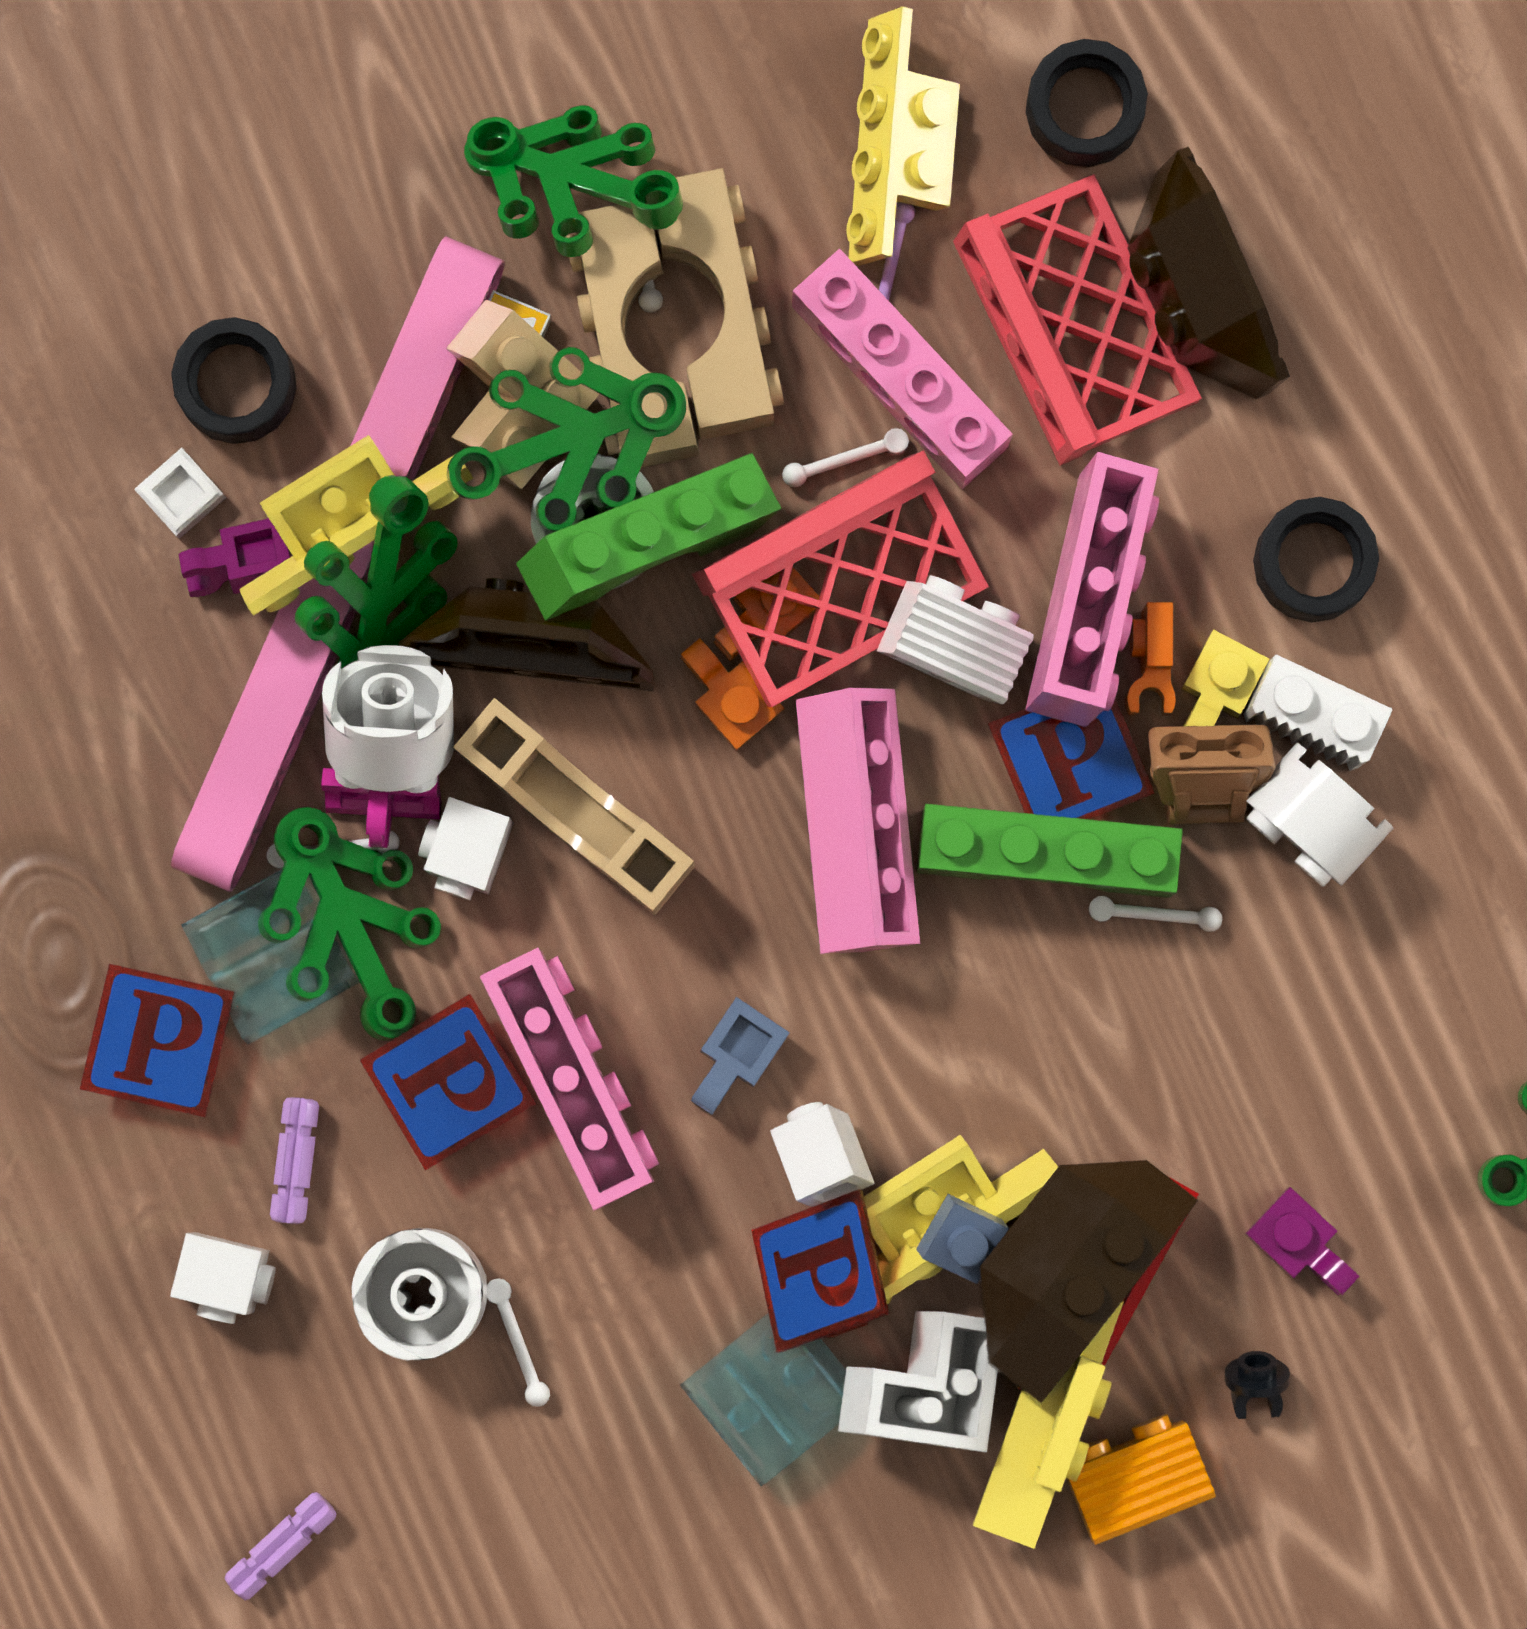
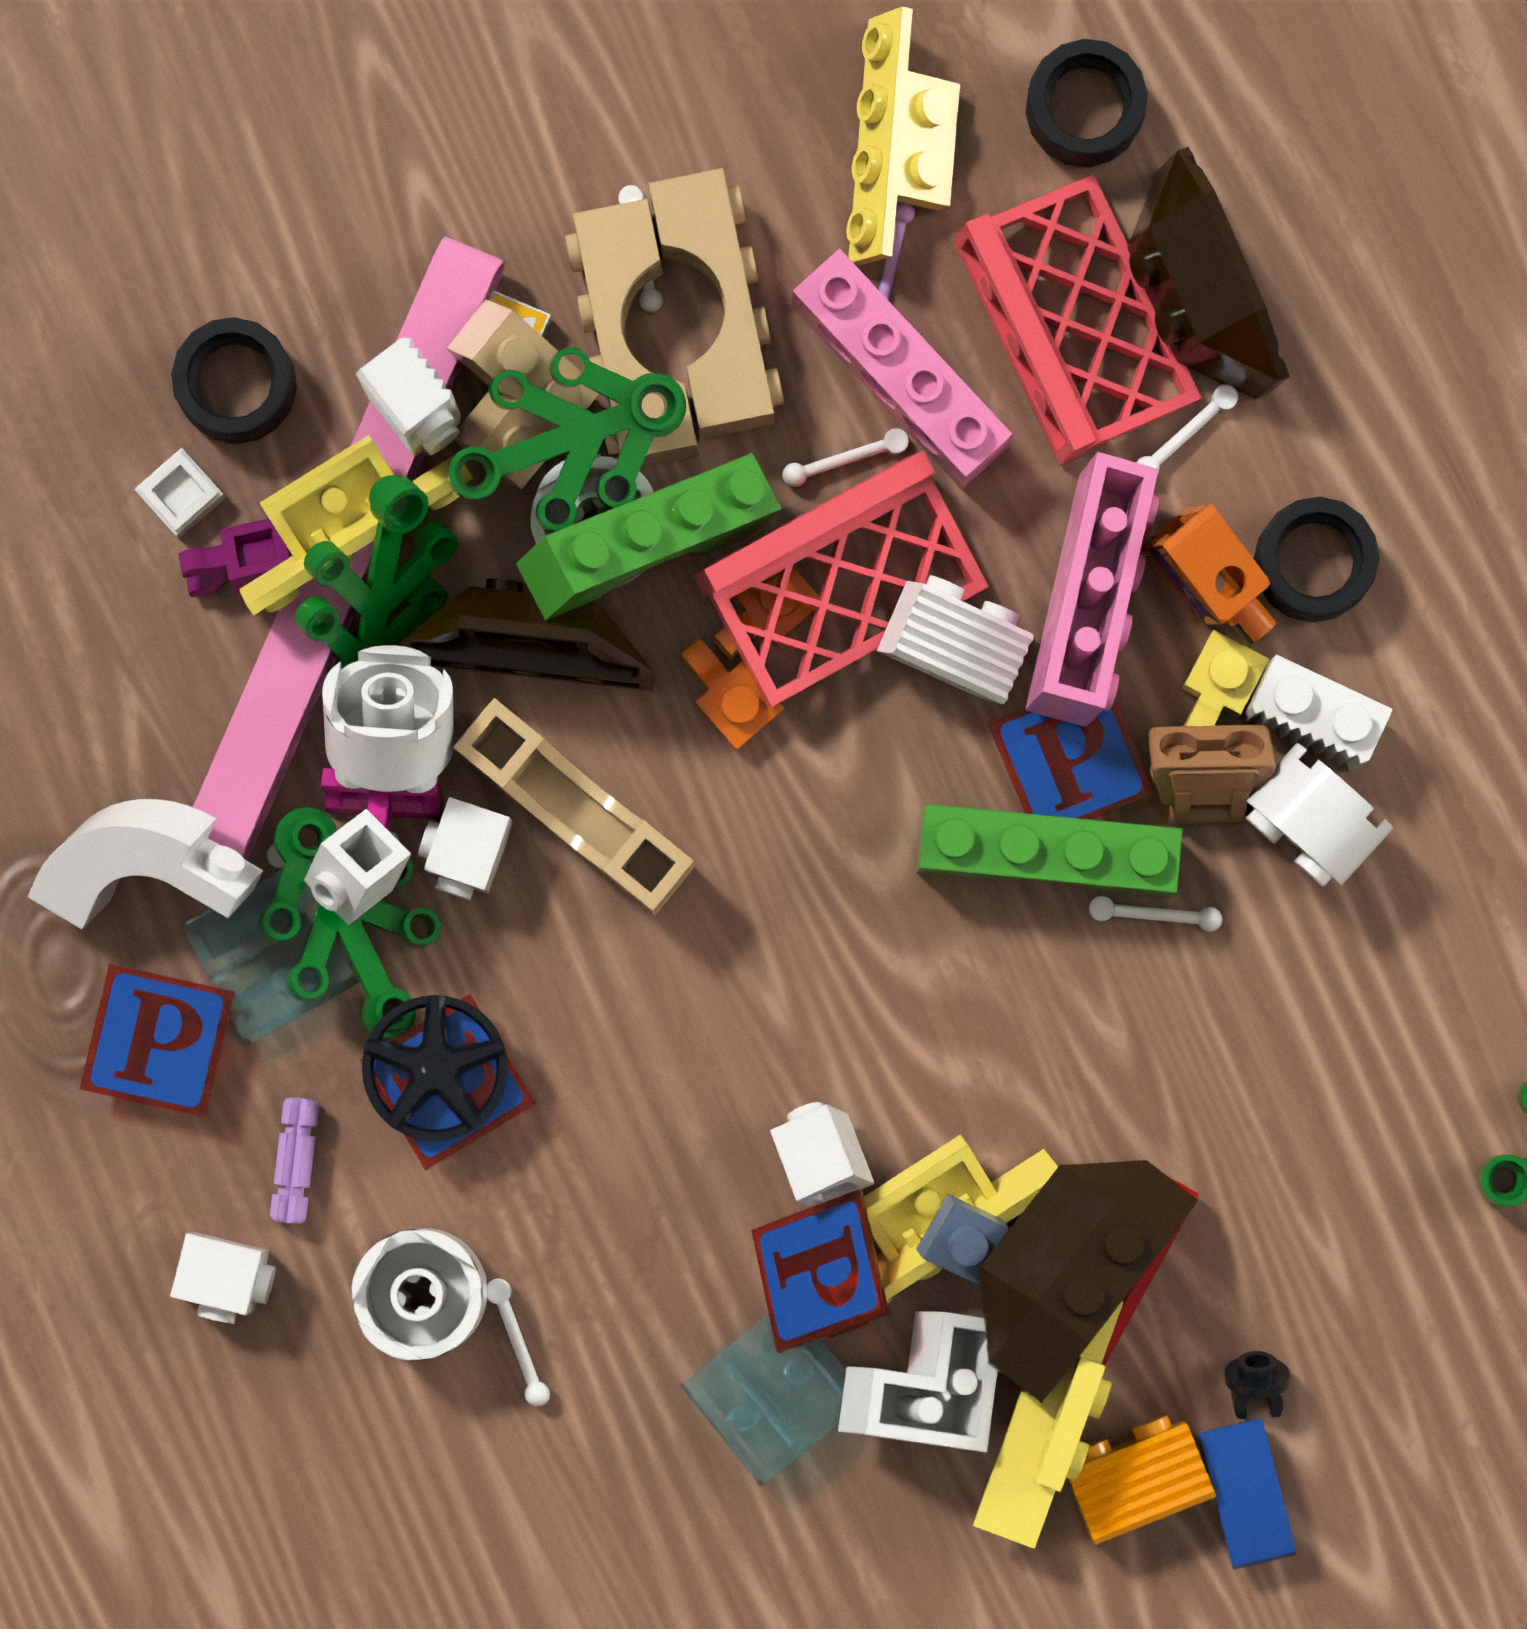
lavender axle [225,1492,337,1600] -> none
green plant [464,105,683,257] -> none
bright pink brick [480,948,659,1210] -> none
sand blue plate [691,997,790,1115] -> none
bright pink brick [796,688,920,954] -> none
orange plate [1125,602,1176,716] -> none
magenta plate [1245,1187,1360,1295] -> none
none -> white arch [28,799,263,930]
none -> white brick [304,809,411,926]
none -> white brick [356,337,461,457]
none -> black wheel [362,995,508,1141]
none -> white hinge [1136,384,1238,475]
none -> orange torso [1140,503,1277,646]
none -> blue slope [1199,1418,1296,1570]

